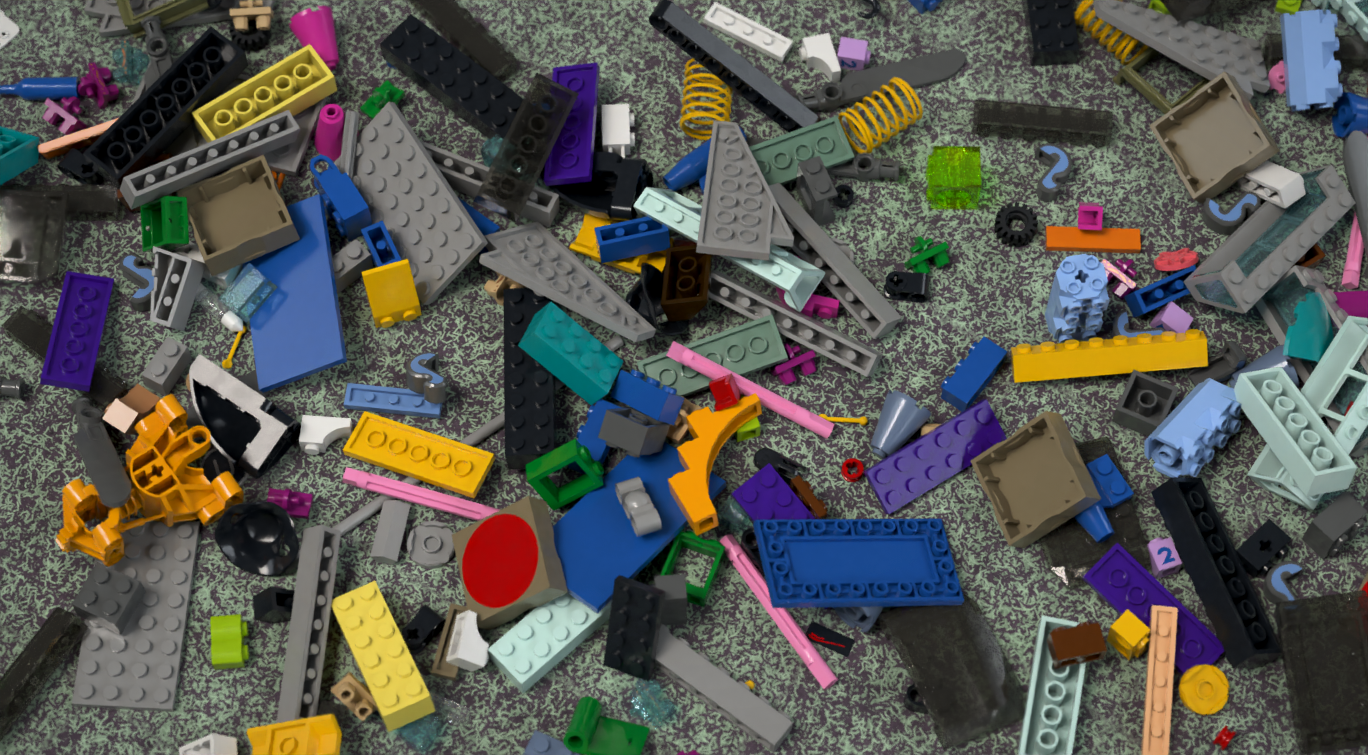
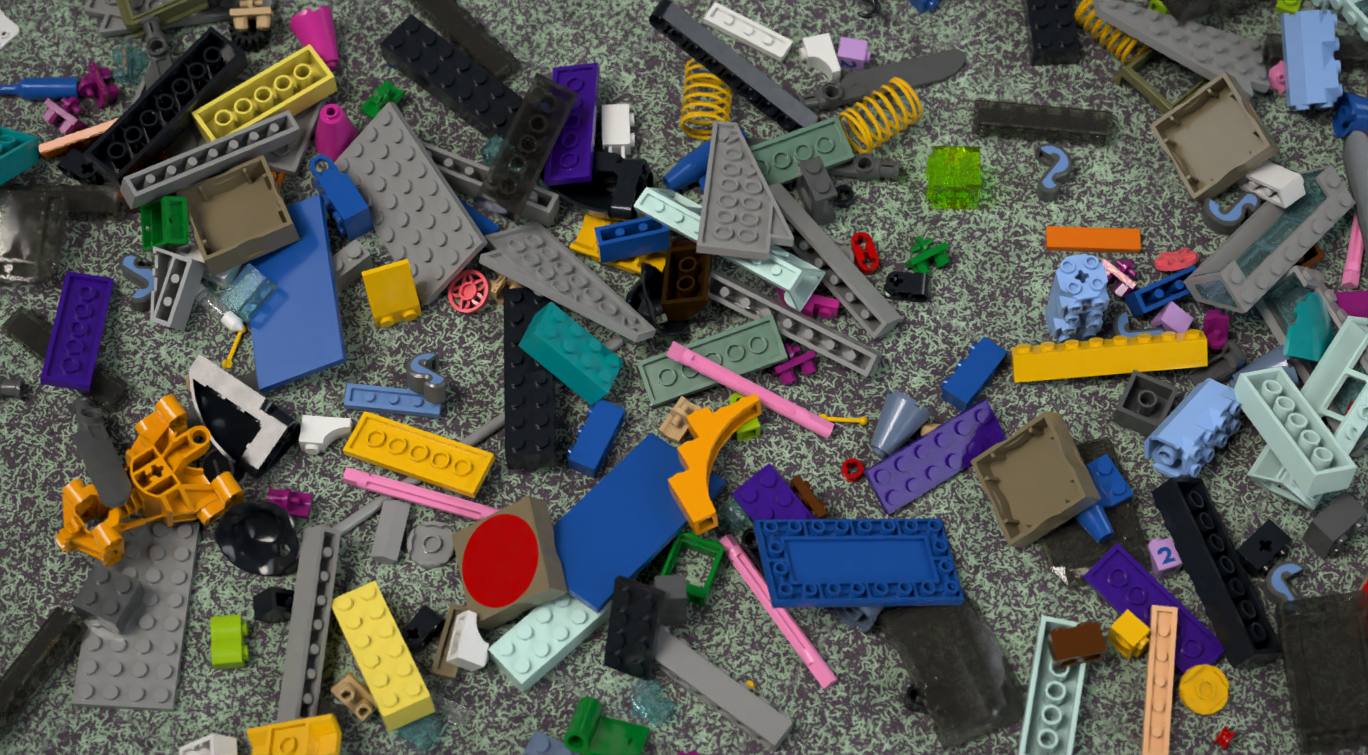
medium nougat brick [102,383,161,435] -> none
light grey brick [142,337,192,396] -> none
light grey axle [339,111,359,179] -> none
blue brick [361,220,401,268] -> none
green window [526,438,604,511] -> none
dark grey brick [598,407,670,457] -> none
blue brick [611,369,685,425] -> none
light grey piece [615,476,662,537] -> none
red panel [709,373,741,411] -> none
black arm [754,448,807,485] -> none
black sticker [805,621,855,657] -> none
black tyre [994,202,1038,248] -> none
dark pink window [1078,202,1103,230] -> none
none -> coral wheel [448,270,490,314]
none -> red beam [851,232,879,275]
none -> magenta hips [1203,309,1229,352]

